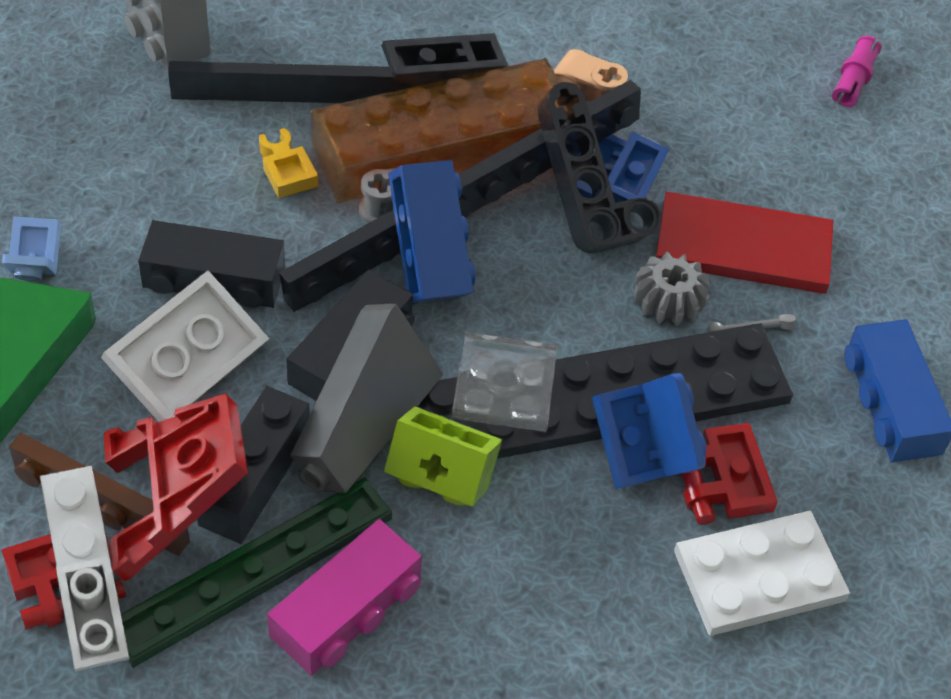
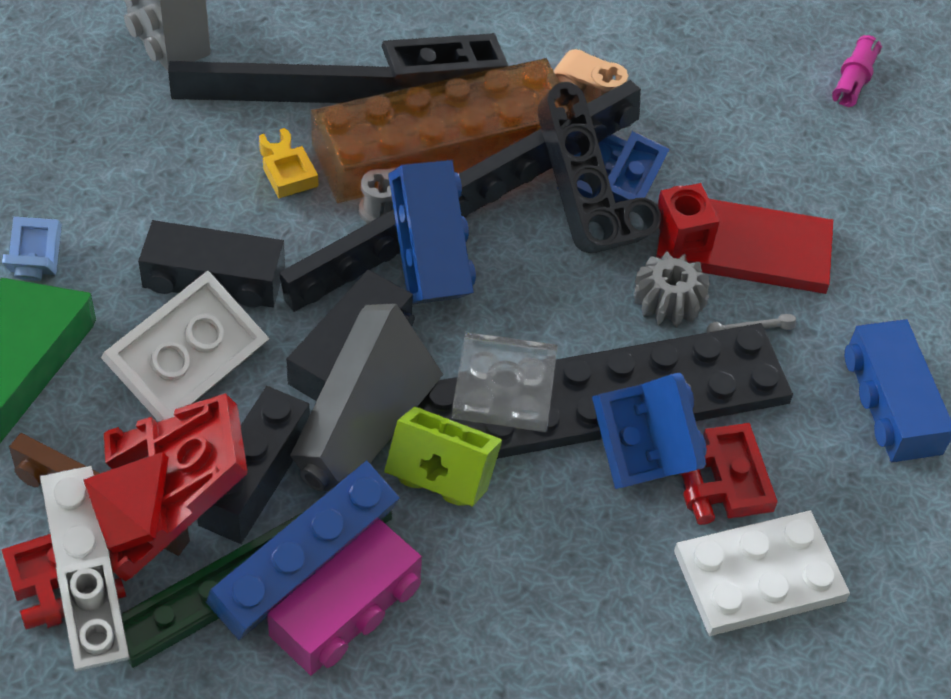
none -> red slope [83,452,169,554]
none -> blue brick [206,460,400,641]
none -> red brick [657,183,720,257]

